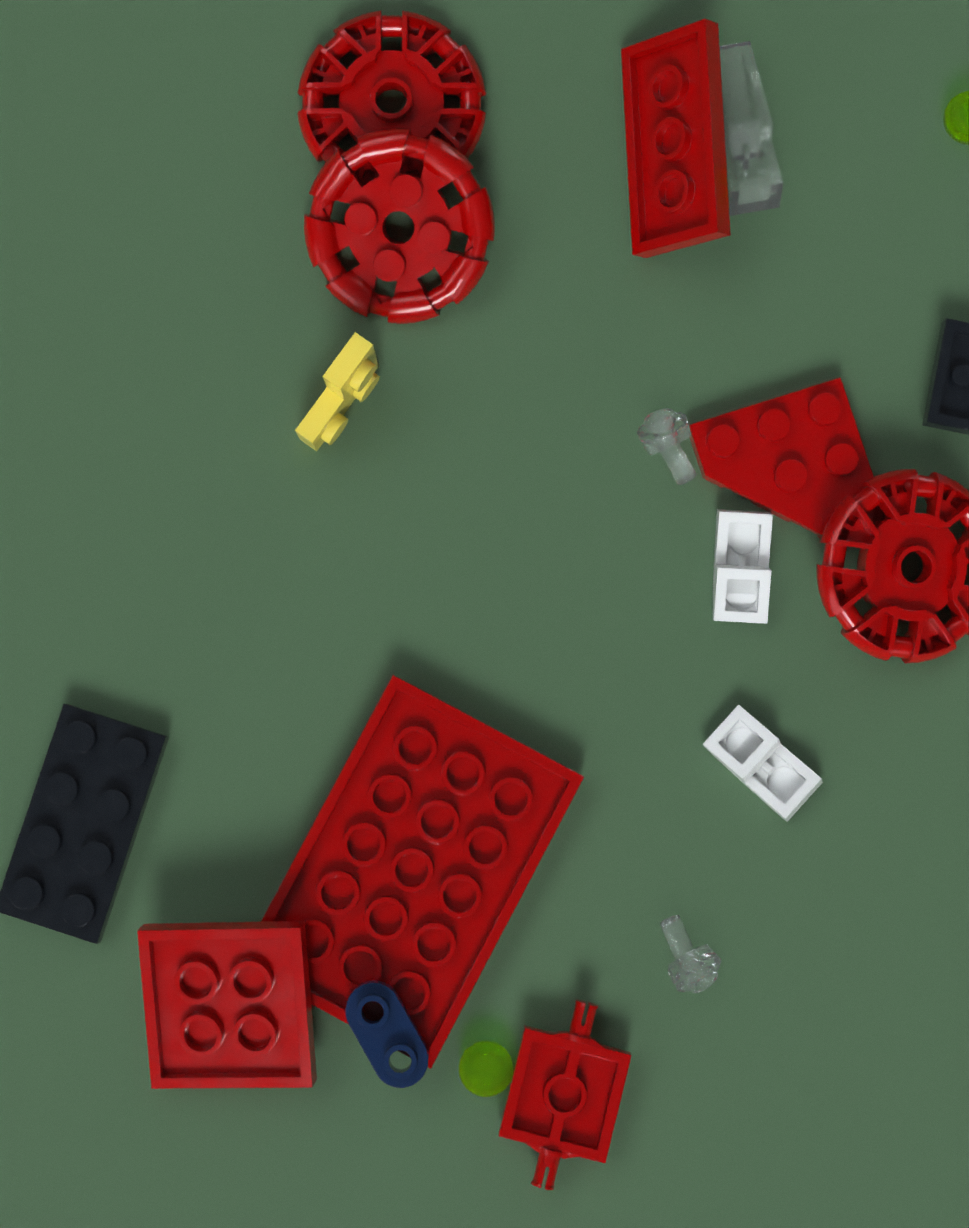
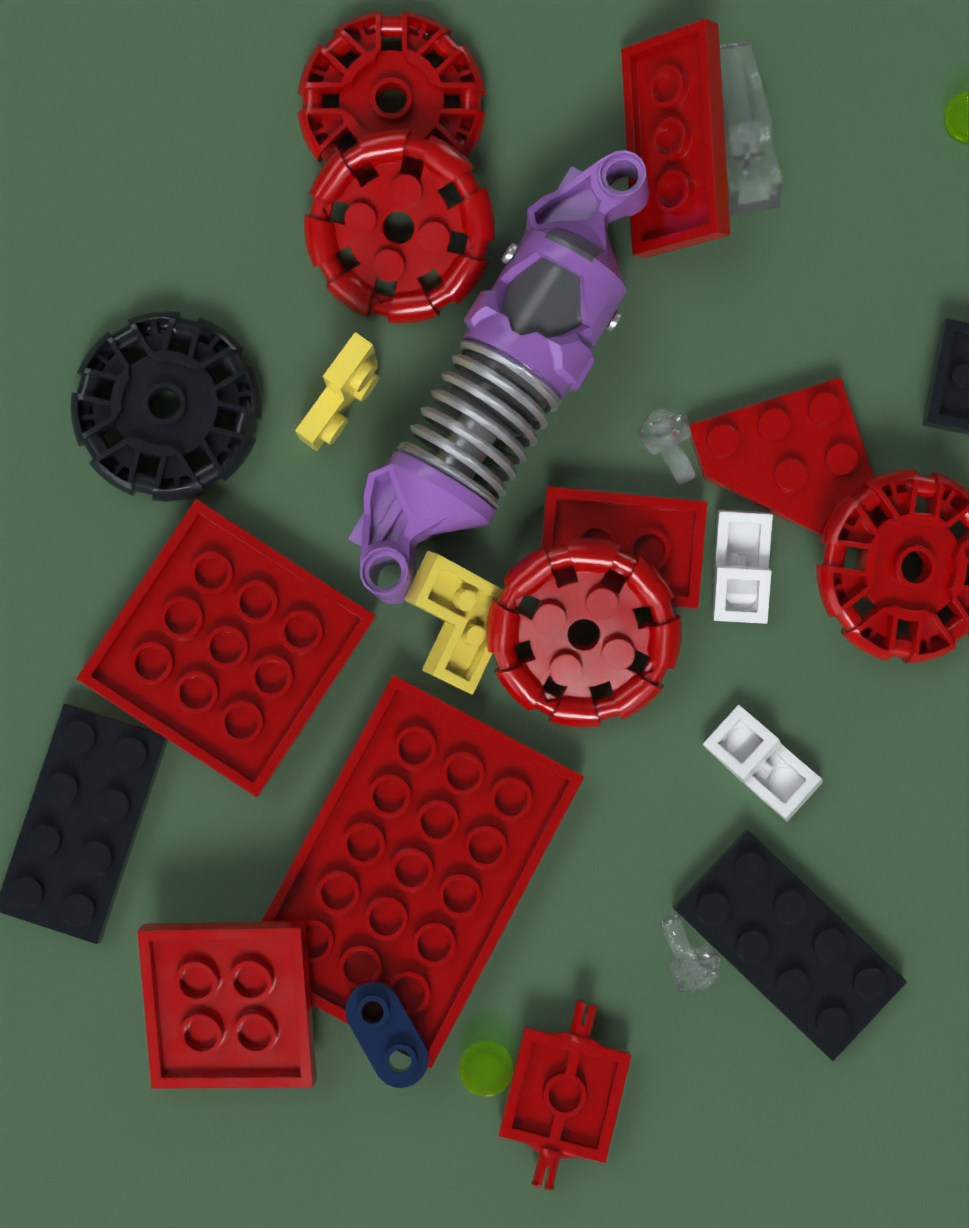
none -> black plate [70,311,263,502]
none -> red plate [76,499,377,798]
none -> piece [348,150,650,605]
none -> light yellow plate [404,551,503,695]
none -> red plate [486,537,682,728]
none -> red plate [541,486,708,610]
none -> black plate [672,830,907,1061]

